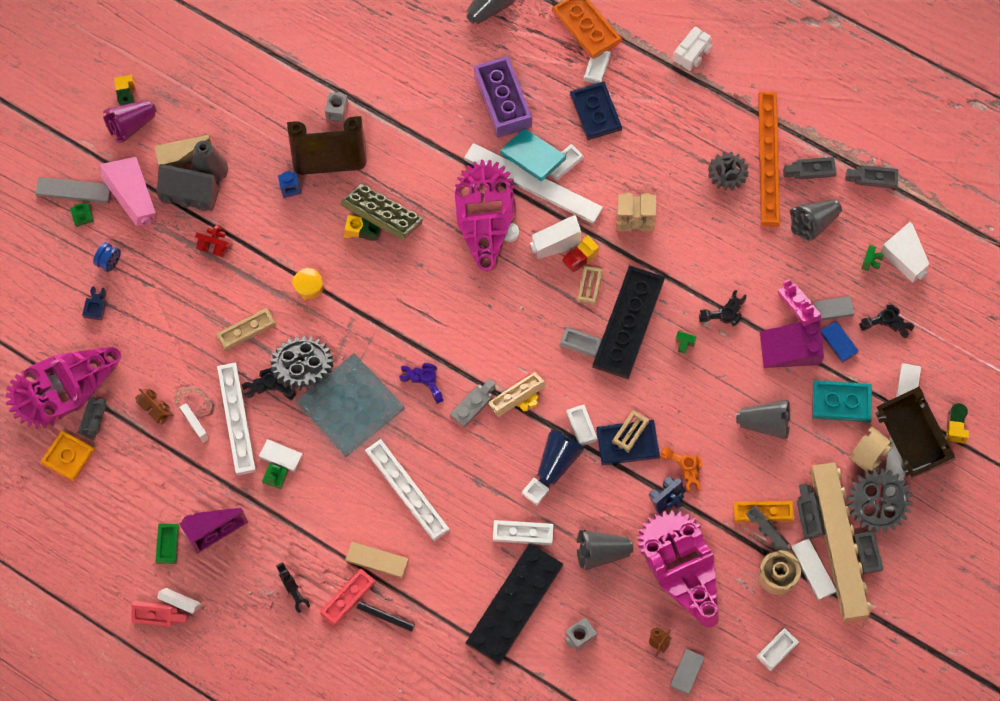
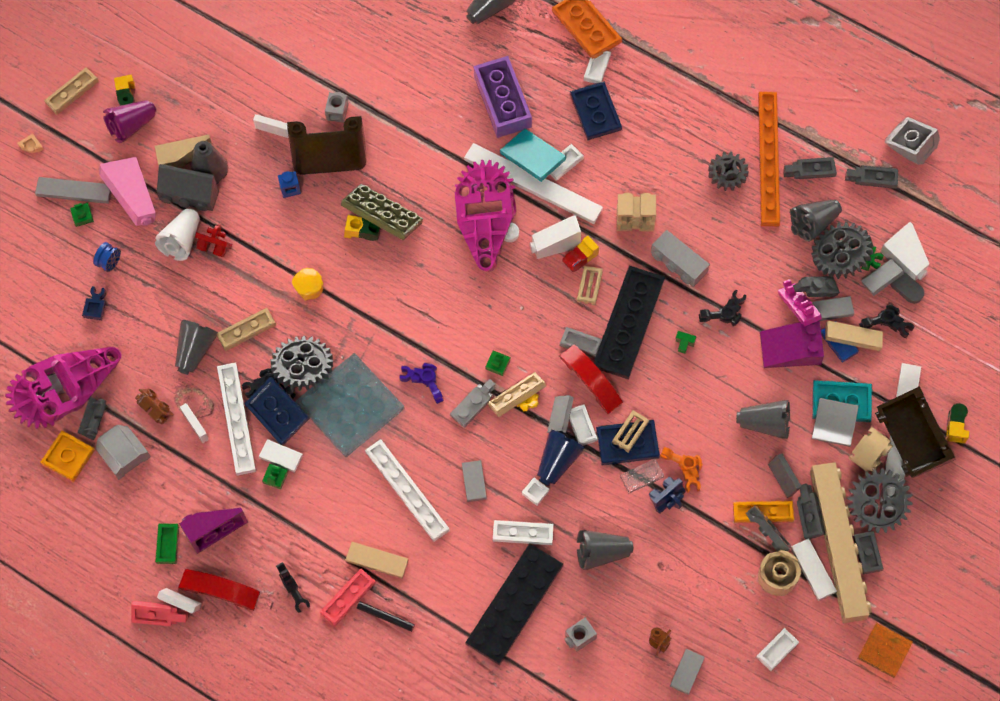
dark pink connector [638,510,719,627] -> none
white brick [673,26,713,71] -> none
none -> light nougat tile [17,134,44,153]
none -> tan tile [44,68,99,115]
none -> light grey slope [96,425,151,480]
none -> white cone [155,209,200,261]
none -> dark grey cone [175,320,218,375]
none -> red slope [178,569,260,611]
none -> dark blue tile [244,377,310,445]
none -> white tile [253,114,289,138]
none -> light grey tile [462,460,487,502]
none -> green tile [485,350,511,376]
none -> light grey tile [547,395,574,434]
none -> red slope [559,344,623,414]
none -> clear plate [620,459,664,494]
none -> light grey brick [651,230,710,287]
none -> dark grey tile [768,454,802,498]
none -> dark grey hinge [793,276,840,297]
none -> dark grey gear [811,222,874,279]
none -> light grey slope [812,398,858,447]
none -> tan tile [825,321,883,351]
none -> clear yellow tile [857,622,913,678]
none -> light grey tile [862,258,904,296]
none -> light grey slope [885,117,940,164]
none -> dark grey tile [890,272,924,304]

